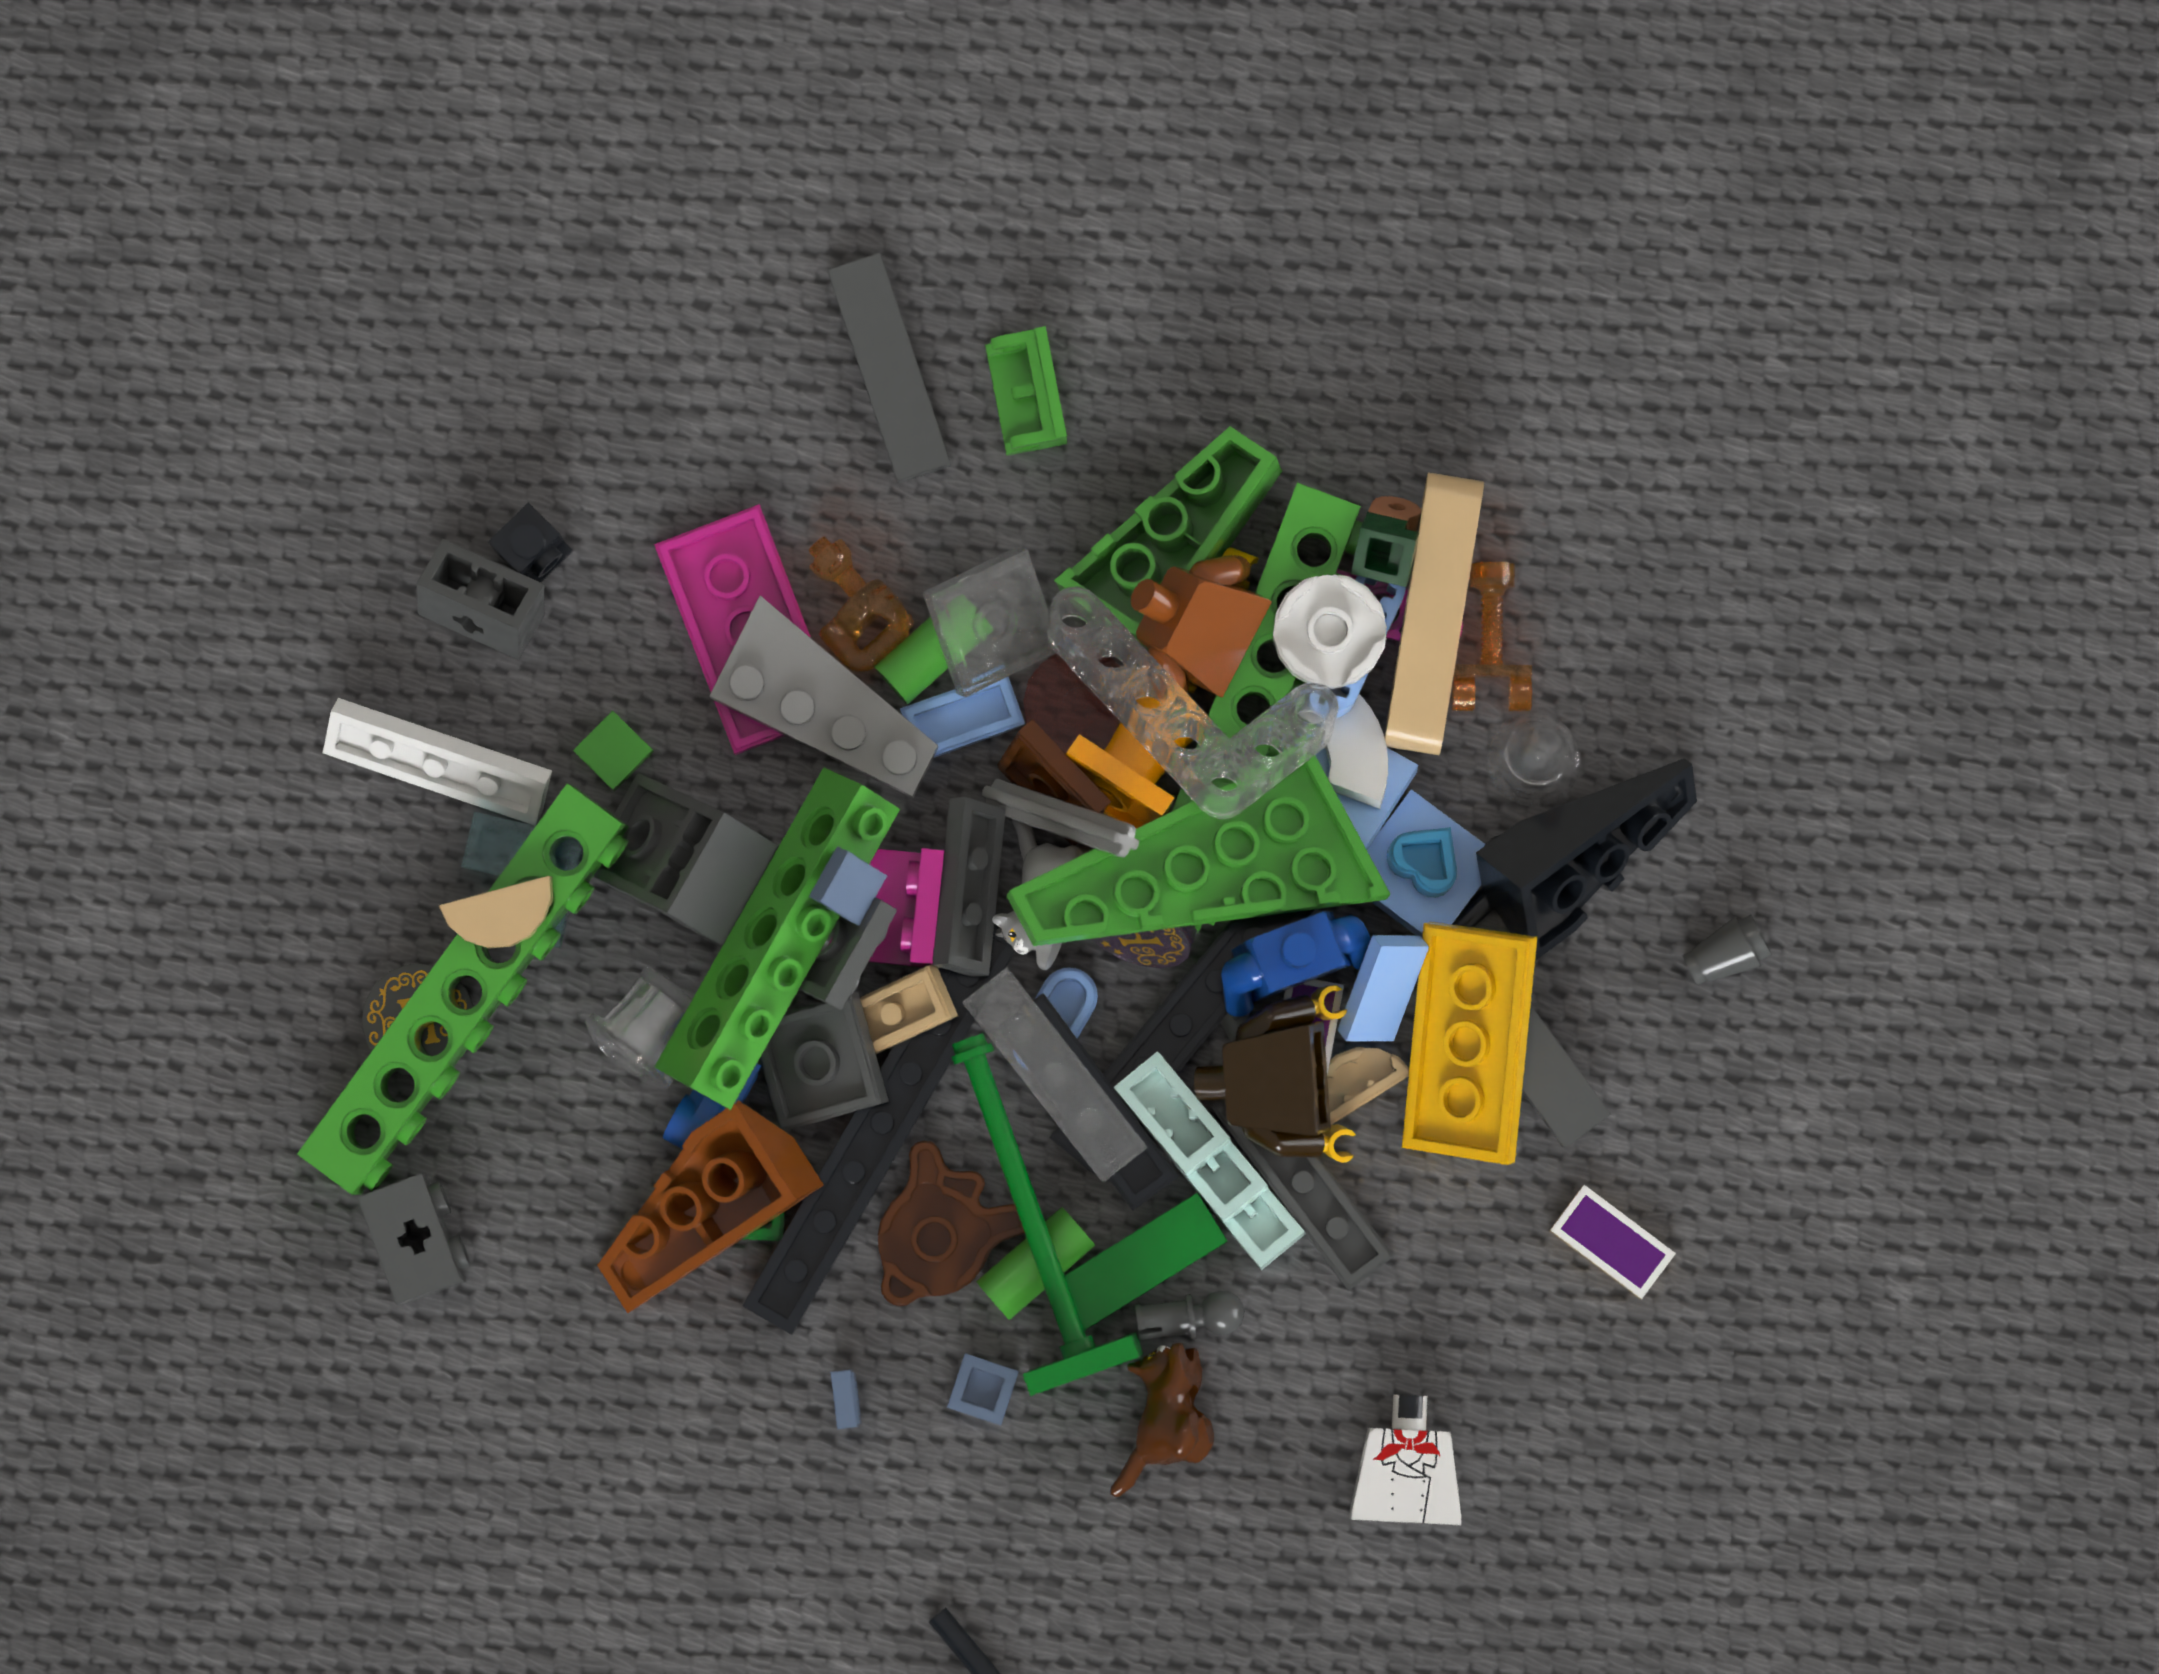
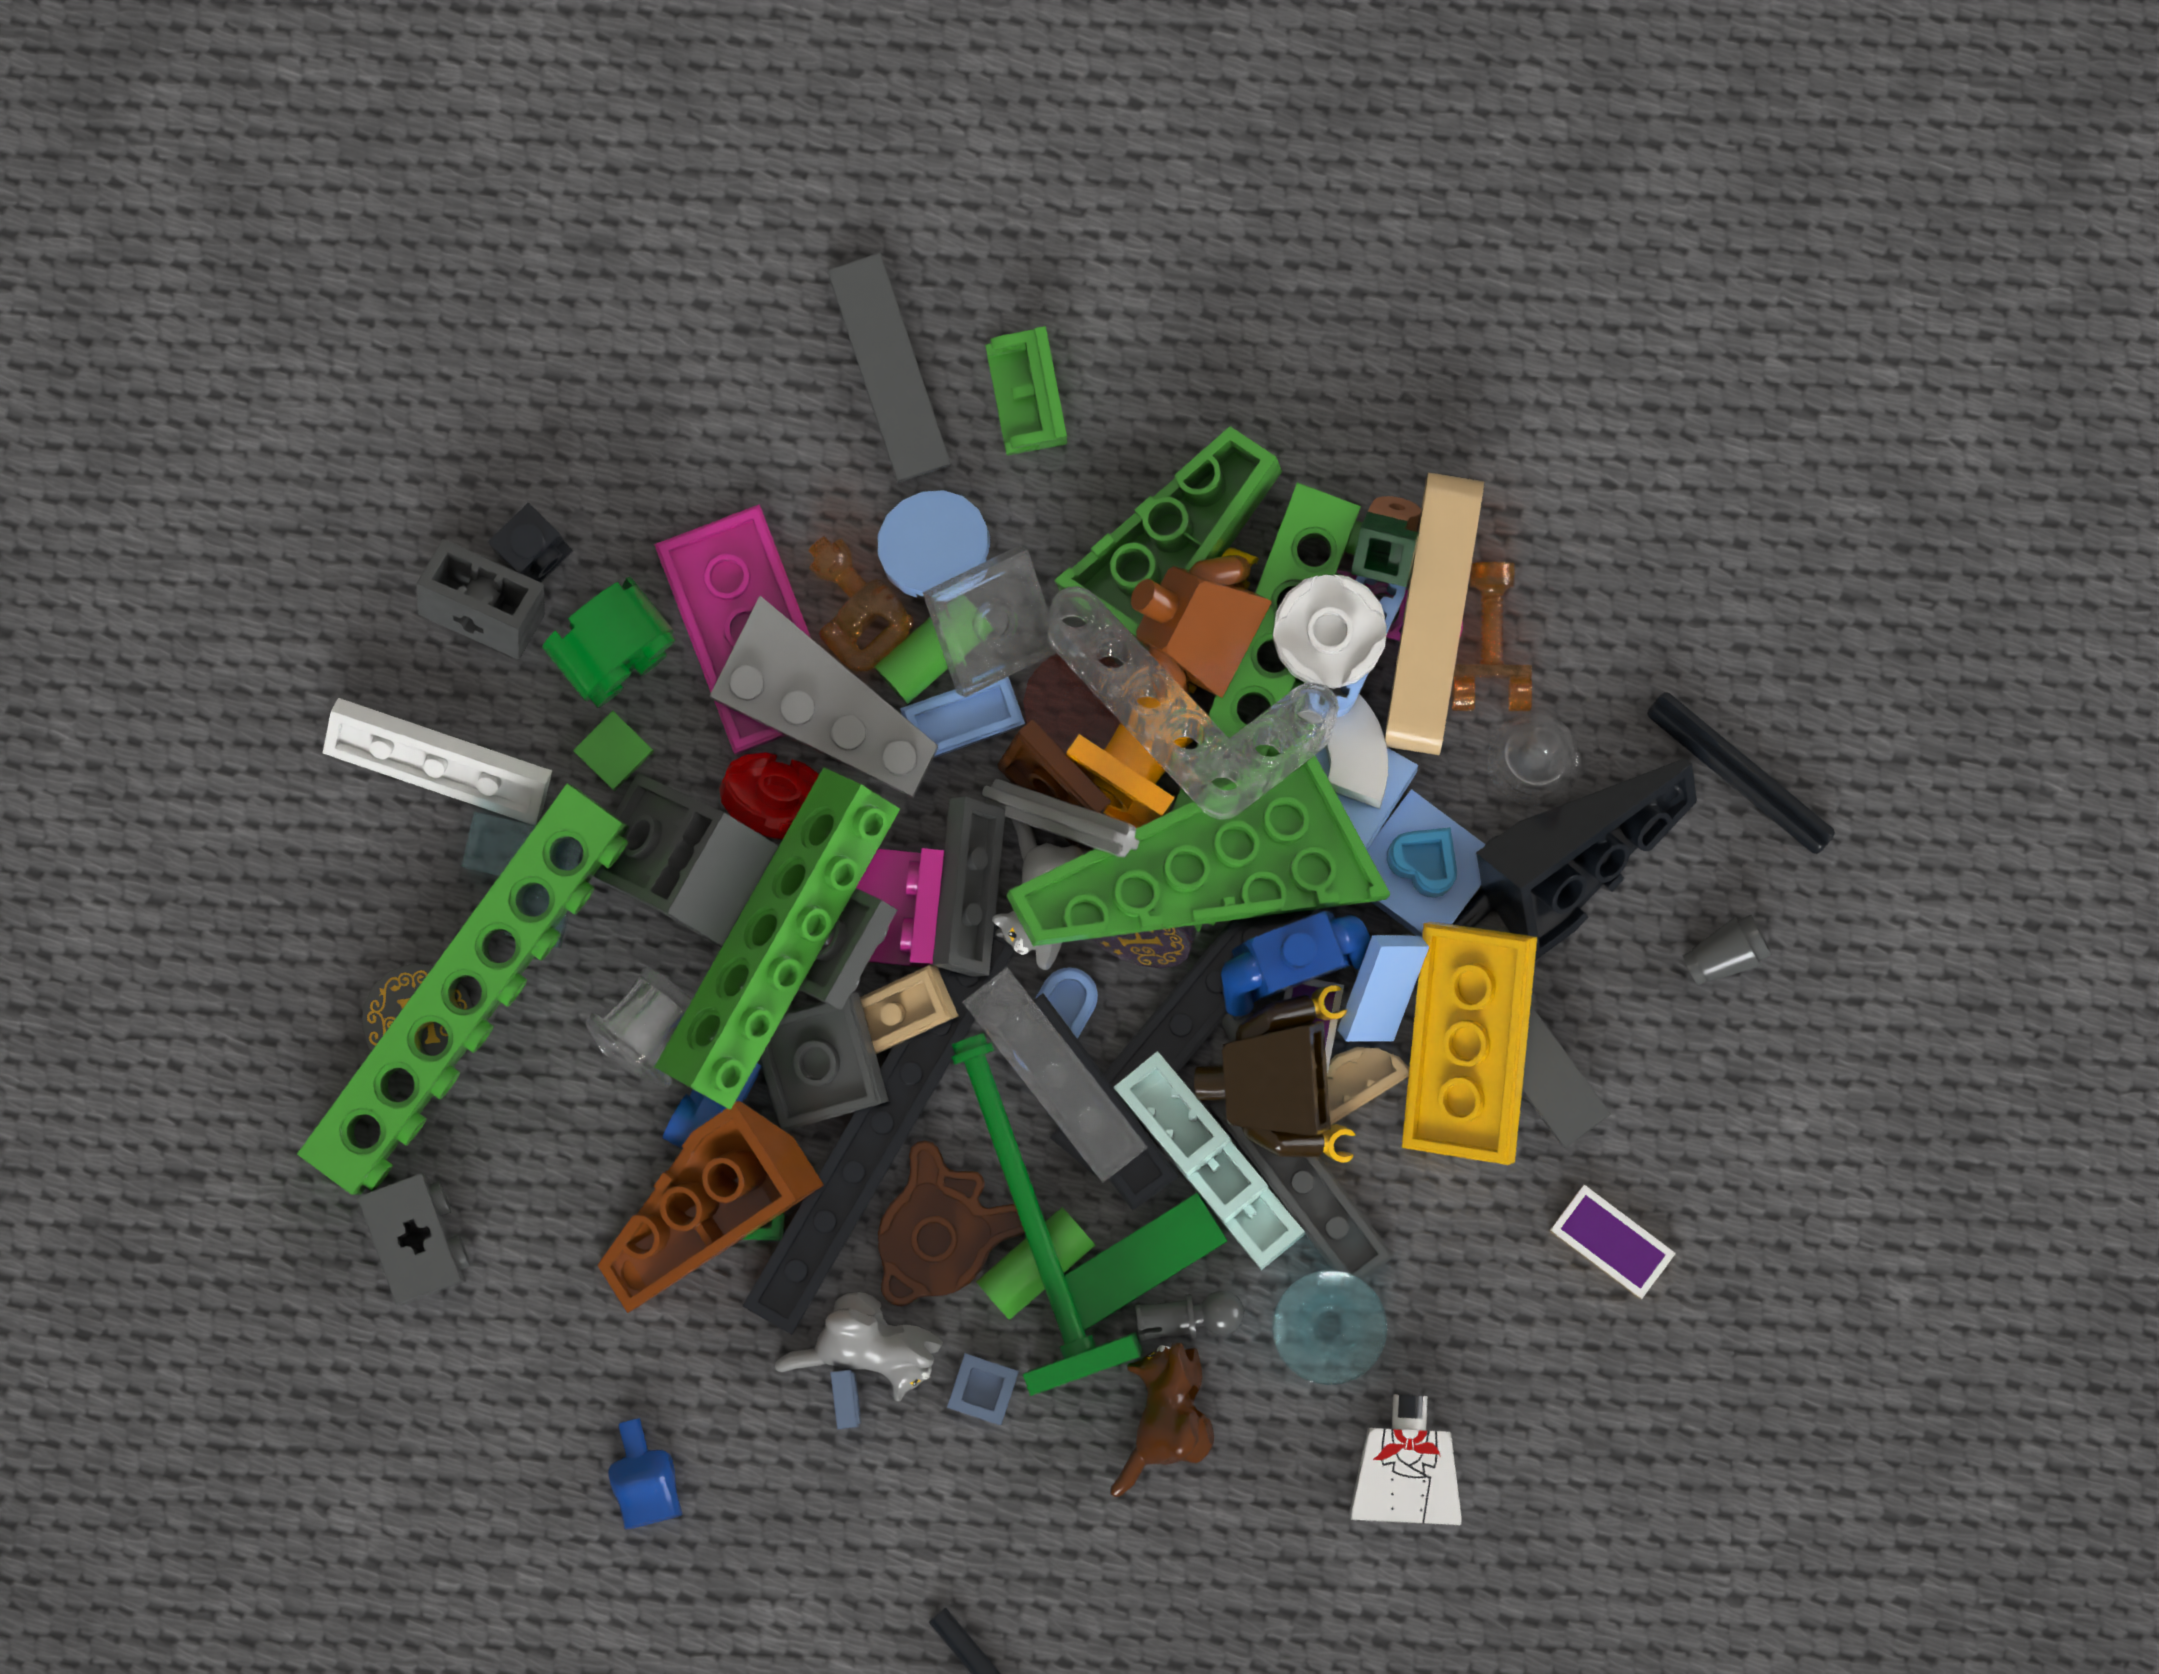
tan tile [439,876,553,948] -> none
sand blue tile [809,846,887,926] -> none
none -> green brick [542,577,675,708]
none -> blue piece [608,1419,683,1530]
none -> red tile [719,752,819,839]
none -> light grey animal [775,1292,943,1401]
none -> light blue tile [878,490,990,599]
none -> clear light blue dish [1273,1270,1387,1385]
none -> black axle [1647,692,1835,854]

